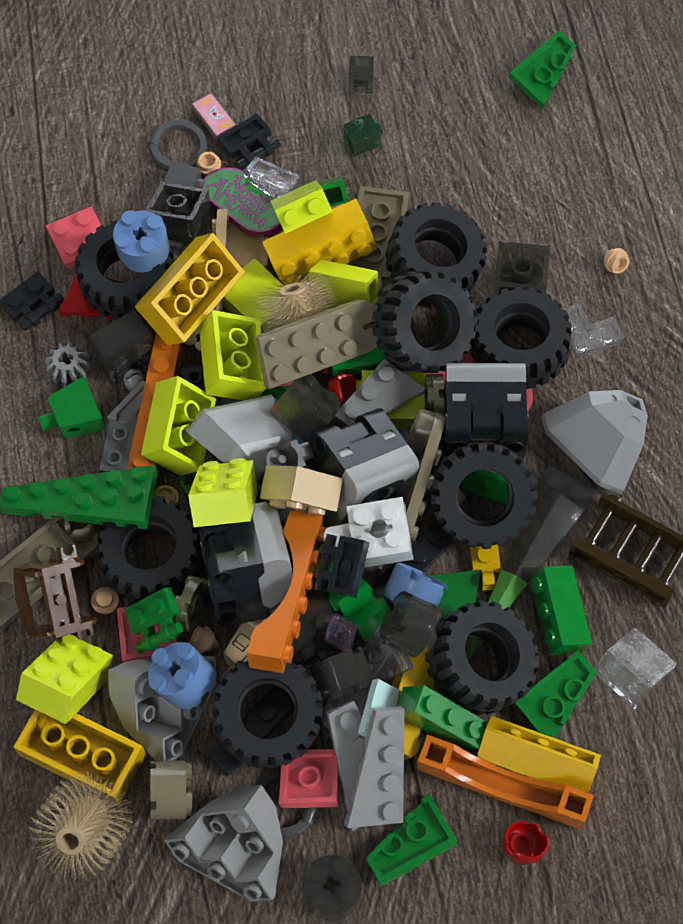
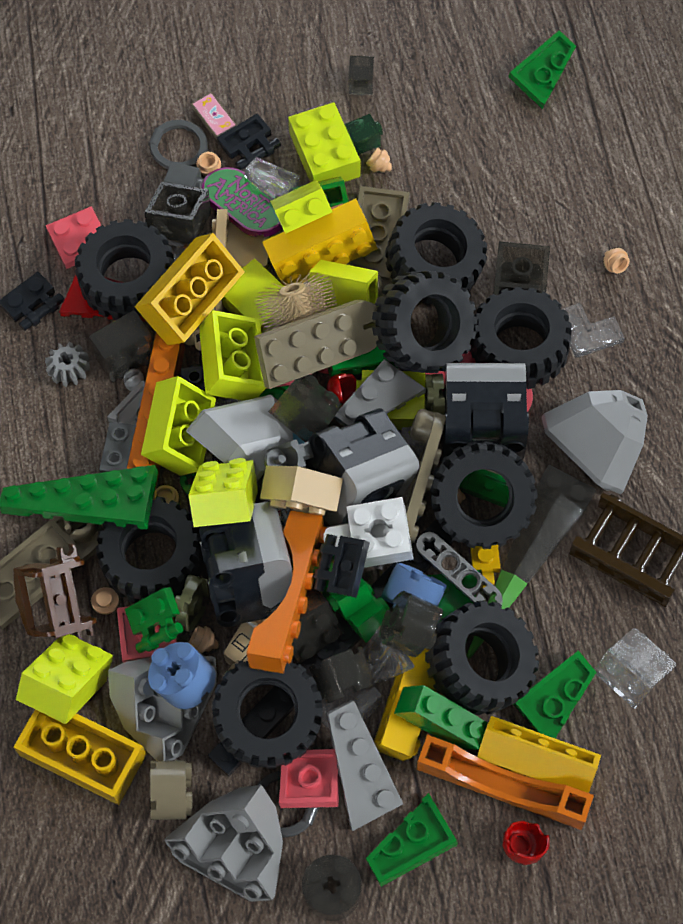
tan piece [30,771,134,881] -> none
green torso [38,377,105,438] -> none
medium blue brick [113,211,169,272] -> none
clear purple tile [324,613,358,652] -> none
light grey wing [344,706,404,828] -> none
light aqua tile [358,679,400,737] -> none
green brick [532,566,592,655] -> none
none -> neon yellow brick [288,102,361,182]
none -> light nougat plate [366,147,392,173]
none -> light grey beam [416,532,503,605]

